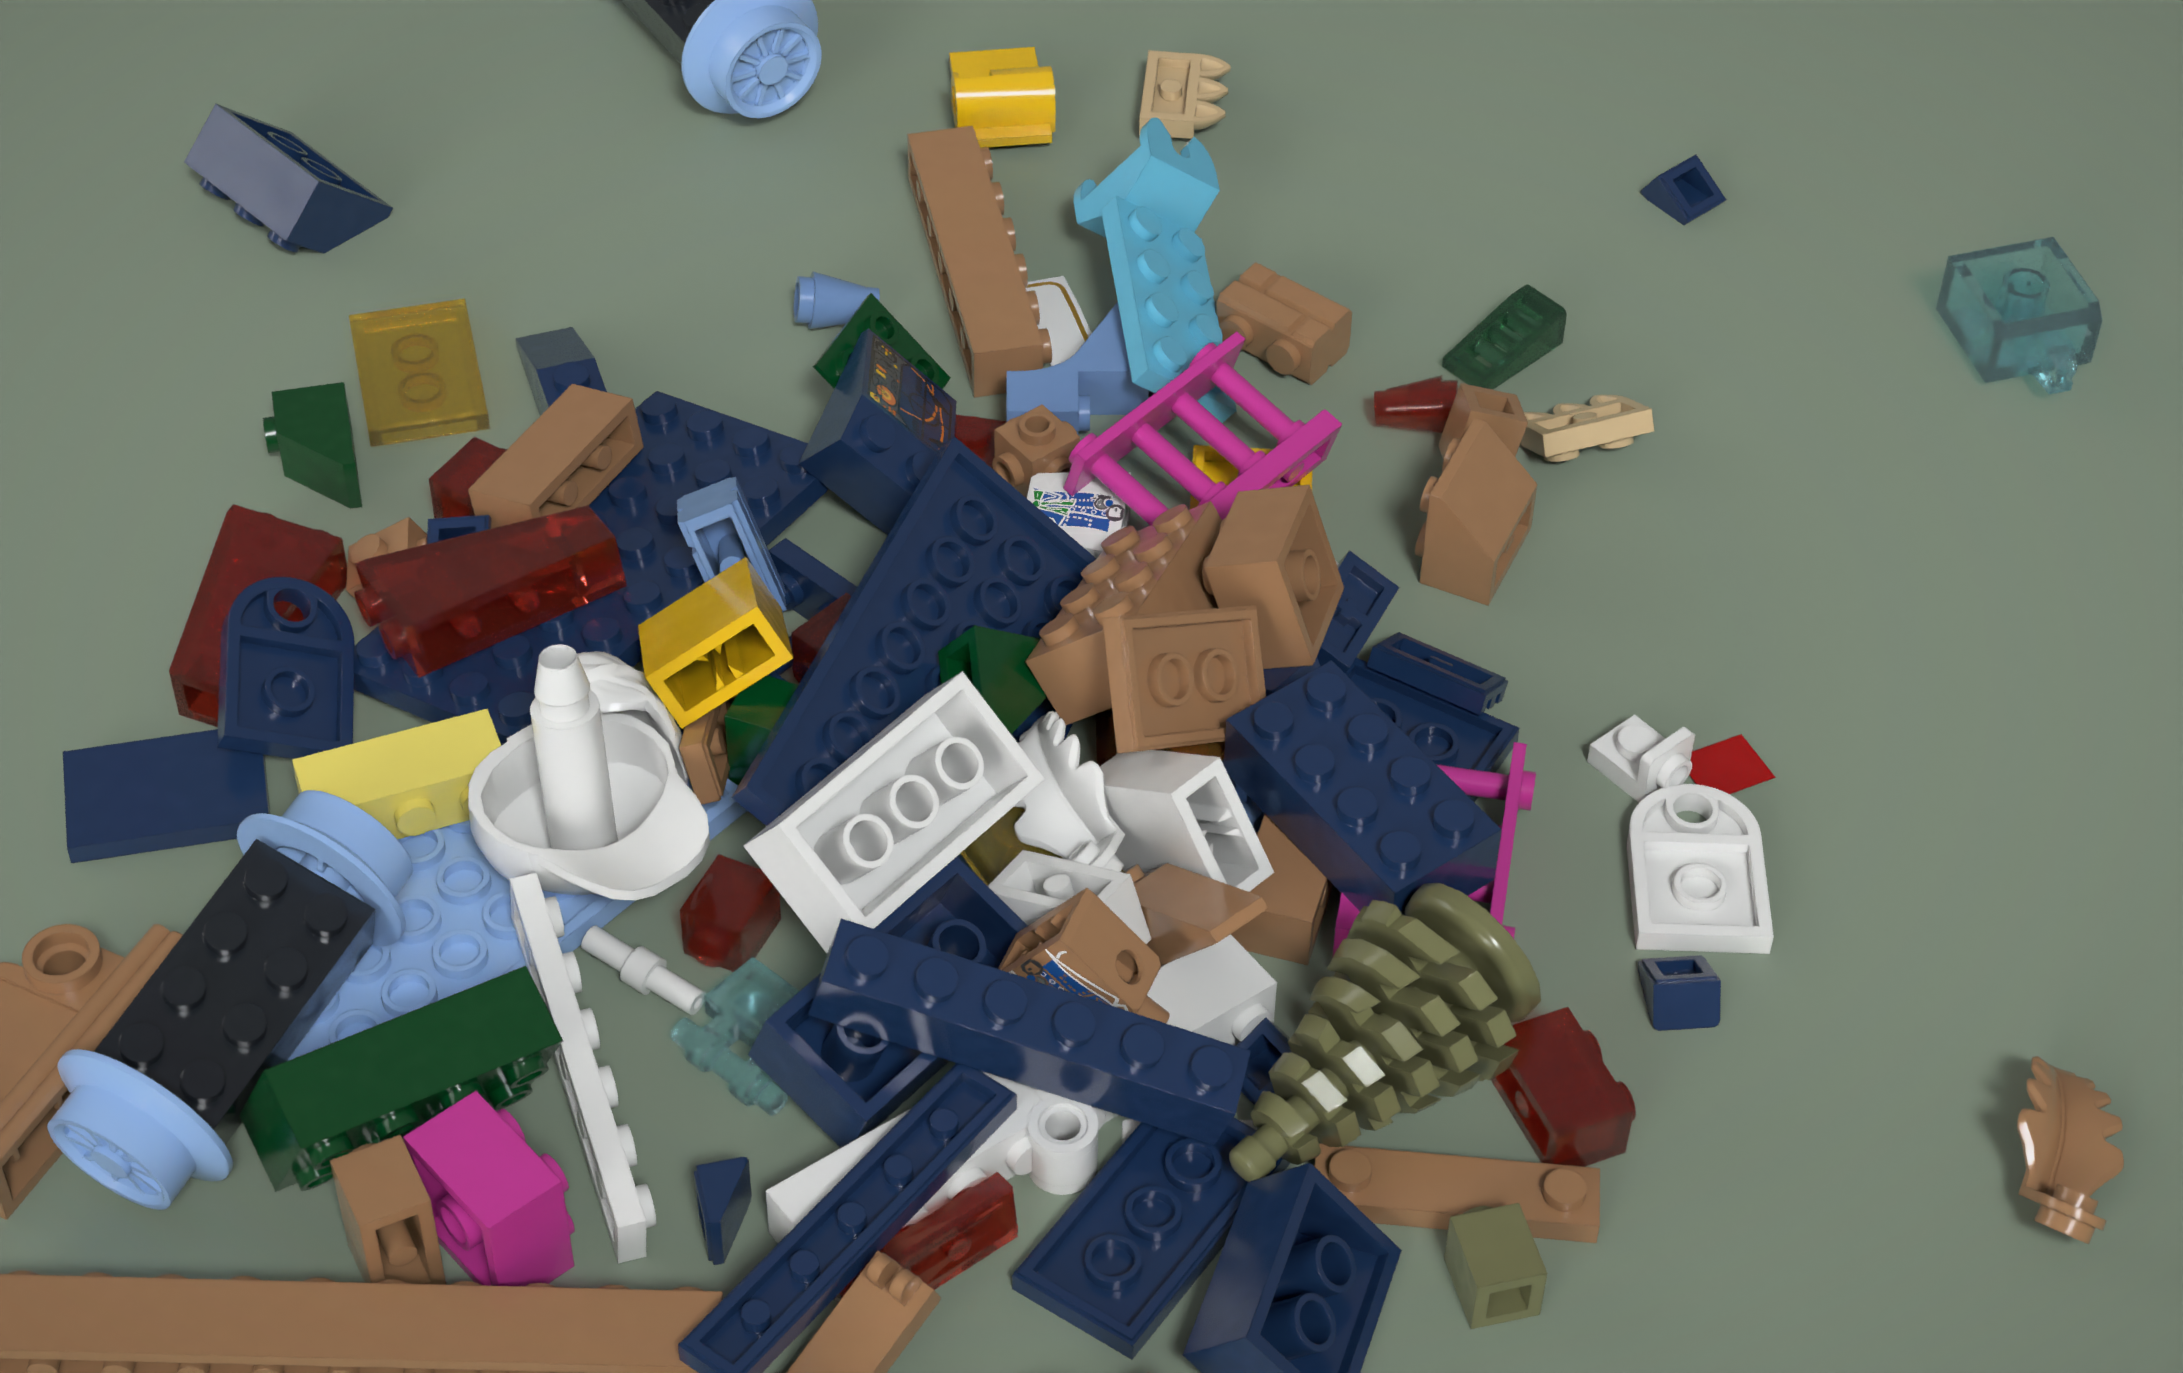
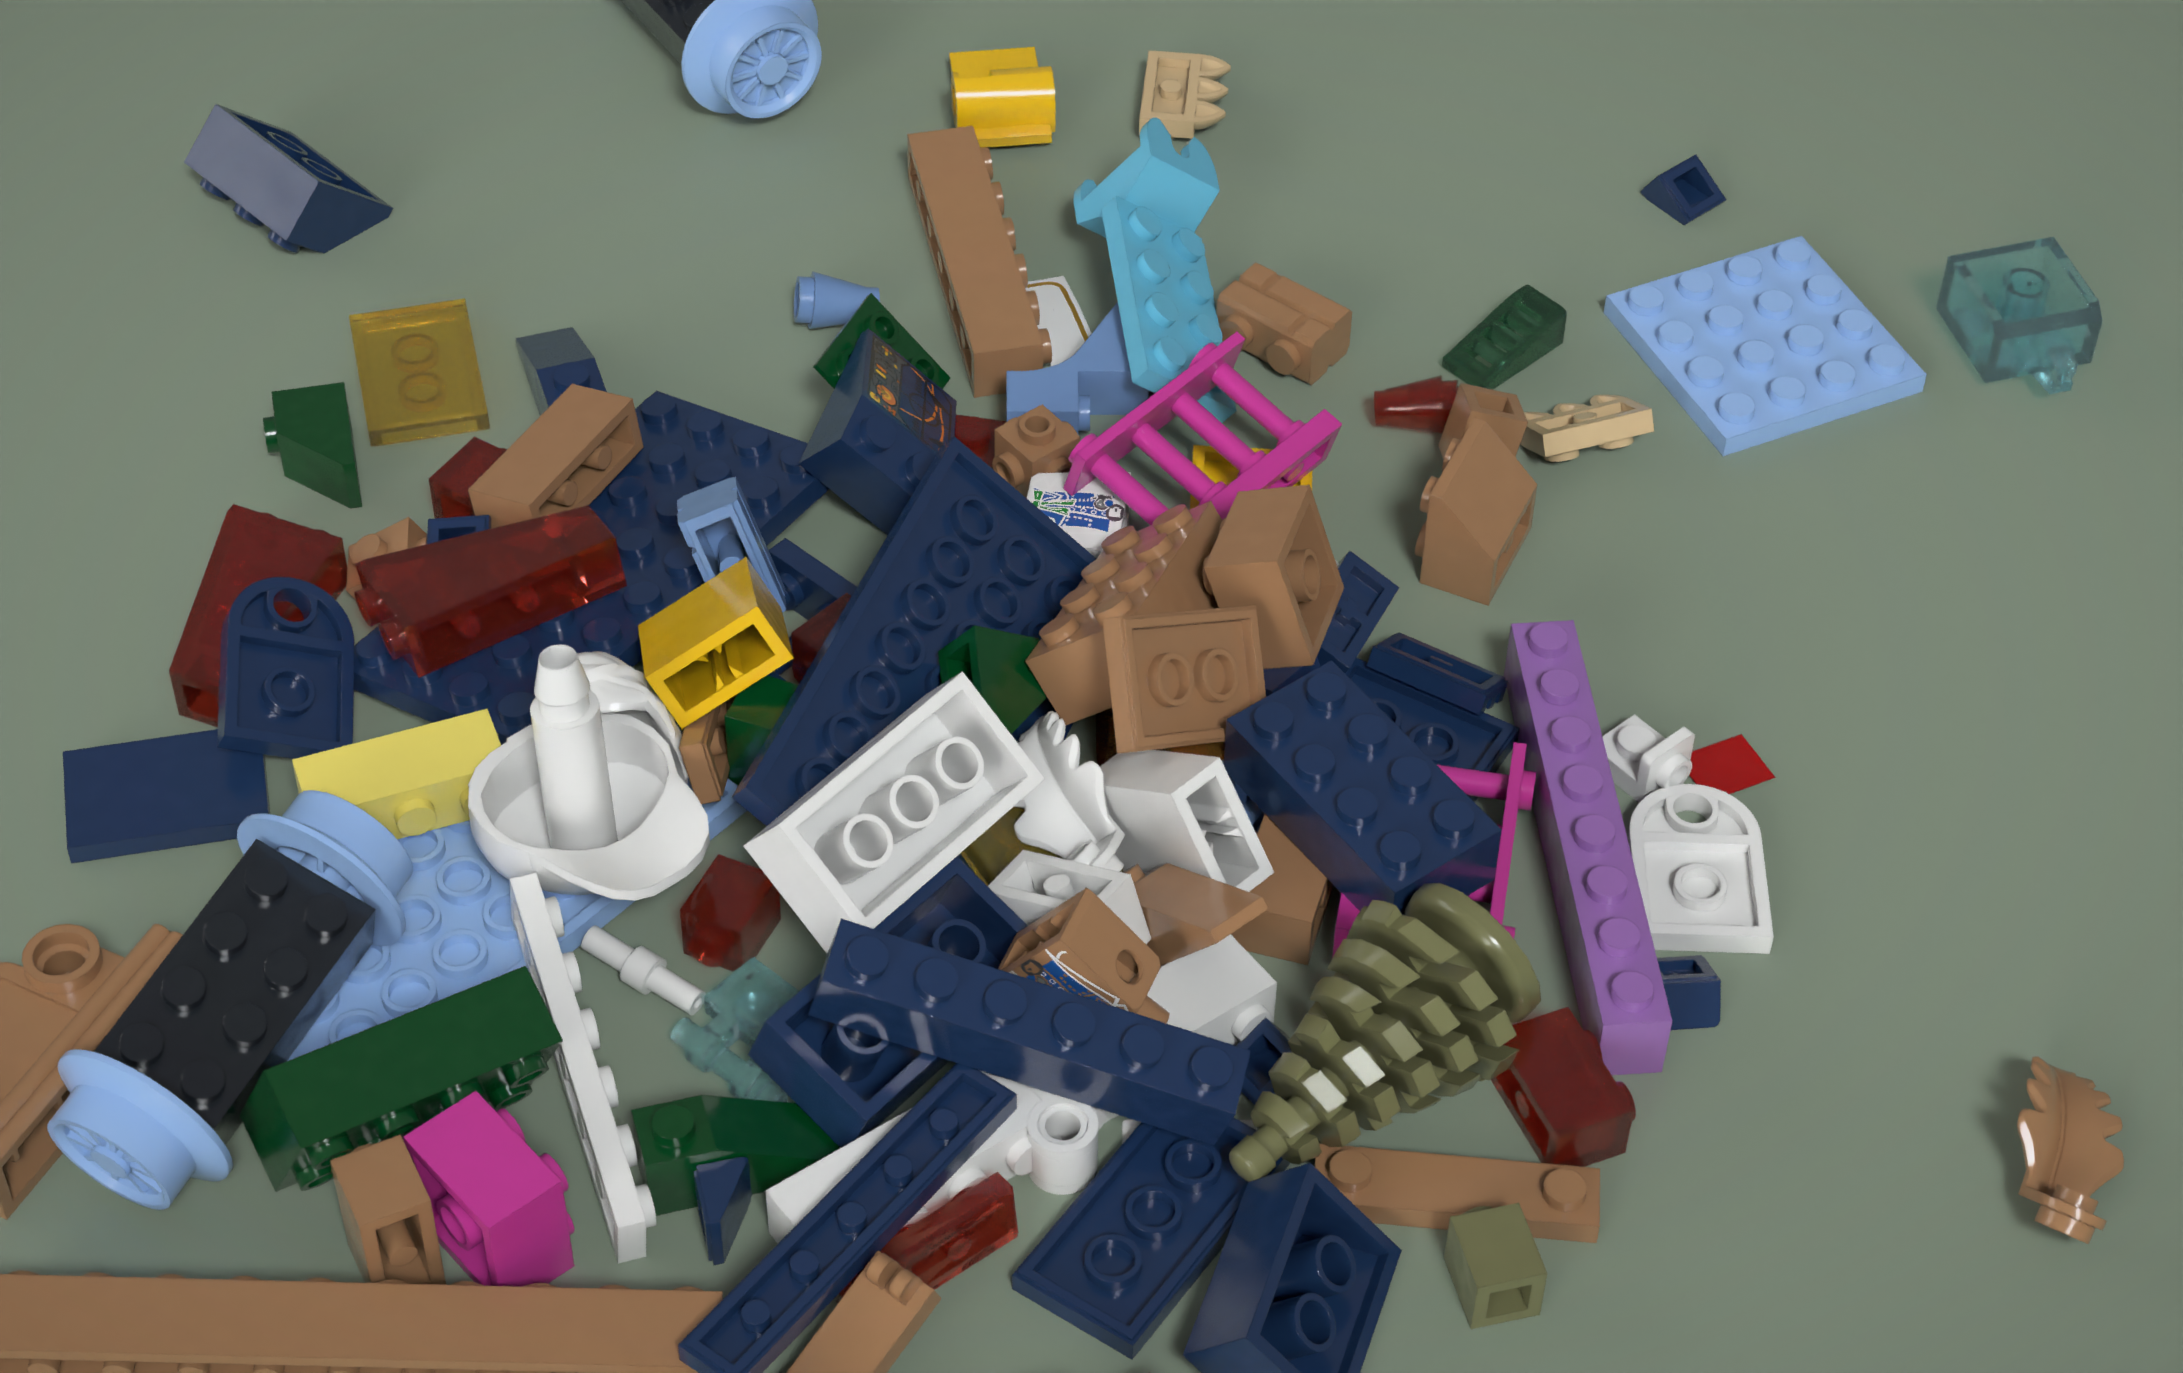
none -> dark green slope [631,1095,840,1216]
none -> medium lavender brick [1504,620,1672,1076]
none -> light blue plate [1604,236,1927,456]

